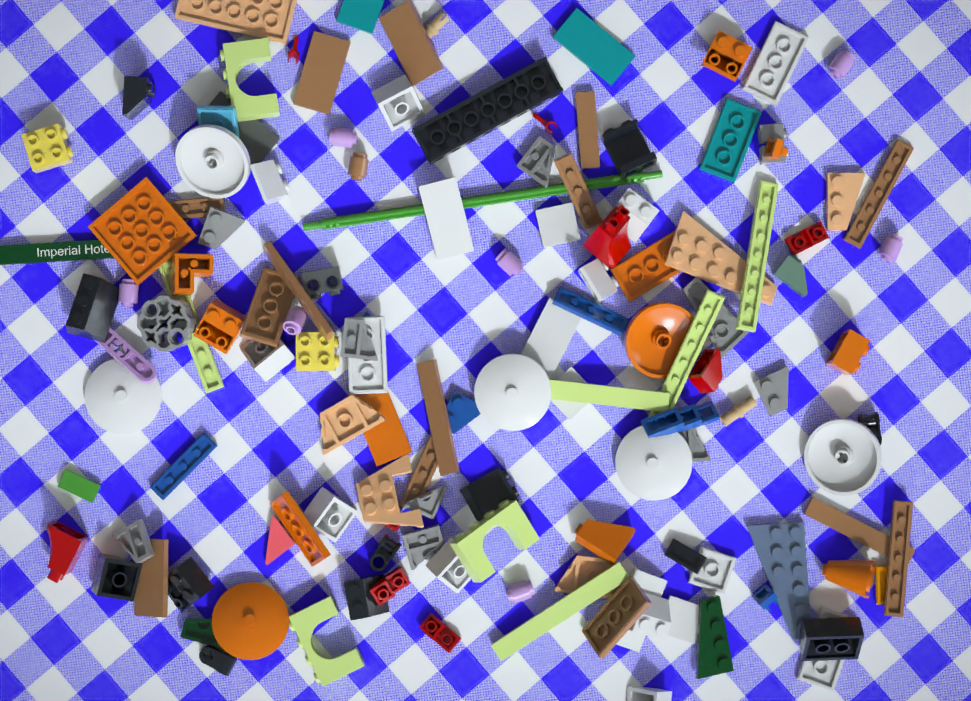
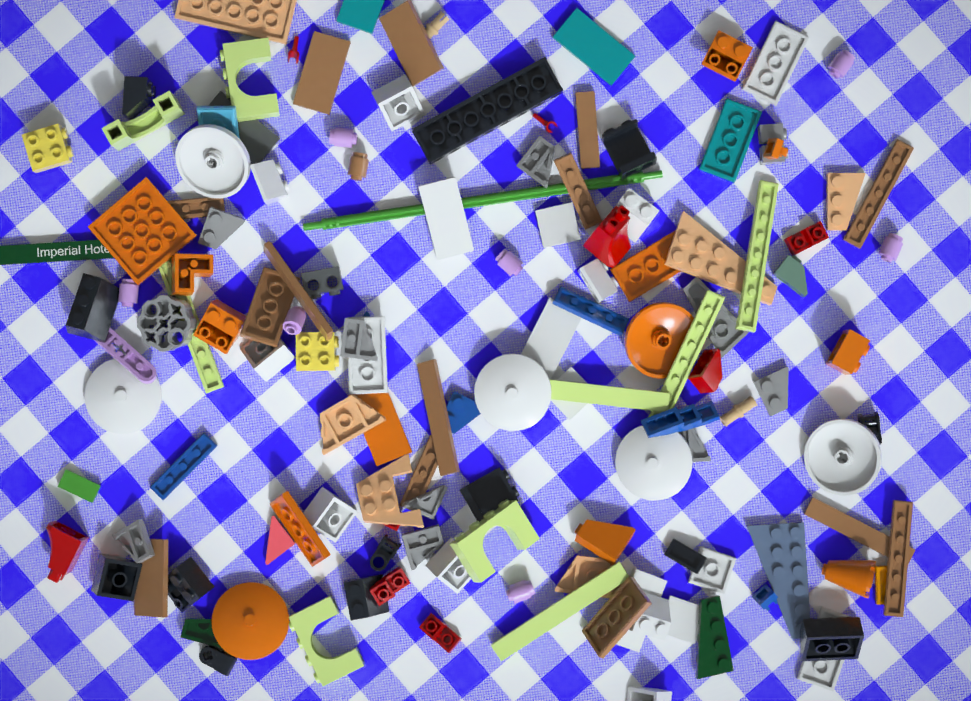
none -> yellowish green arch [101,90,185,151]

